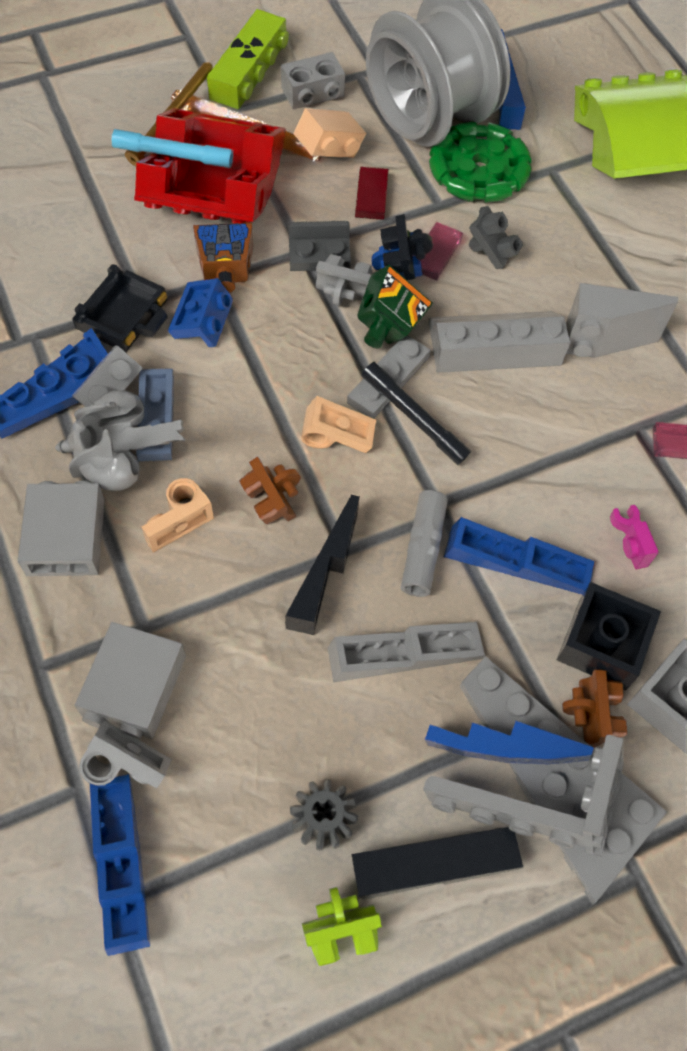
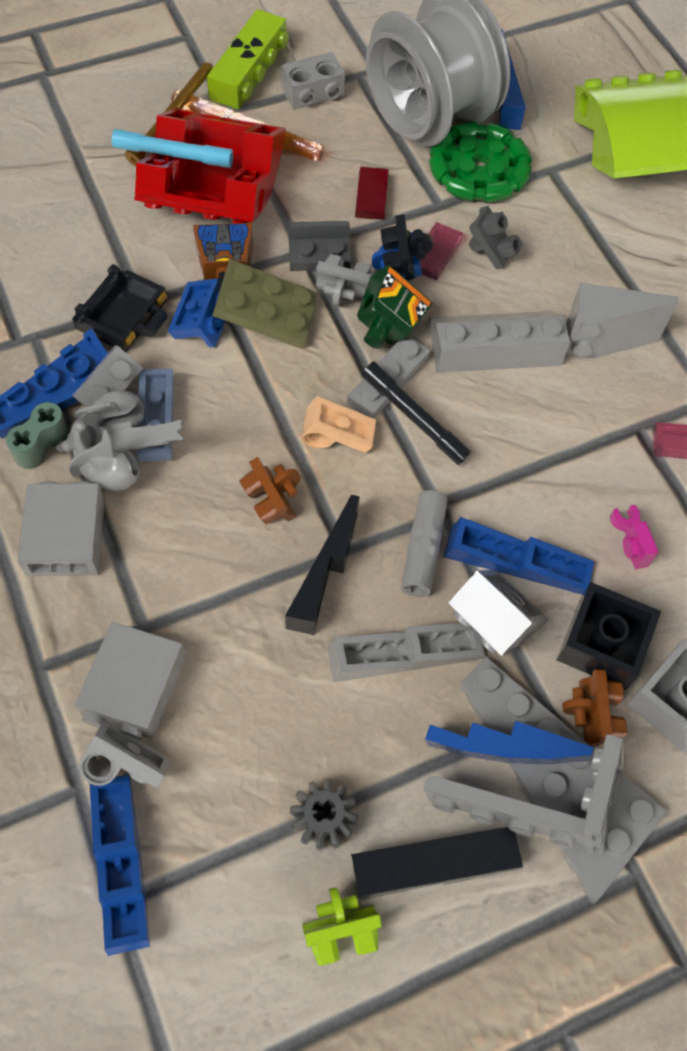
light nougat plate [141,478,214,553] -> none
light nougat brick [293,108,367,158] -> none
none -> sand green axle [6,402,69,469]
none -> olive plate [212,259,318,349]
none -> slope [448,570,548,656]

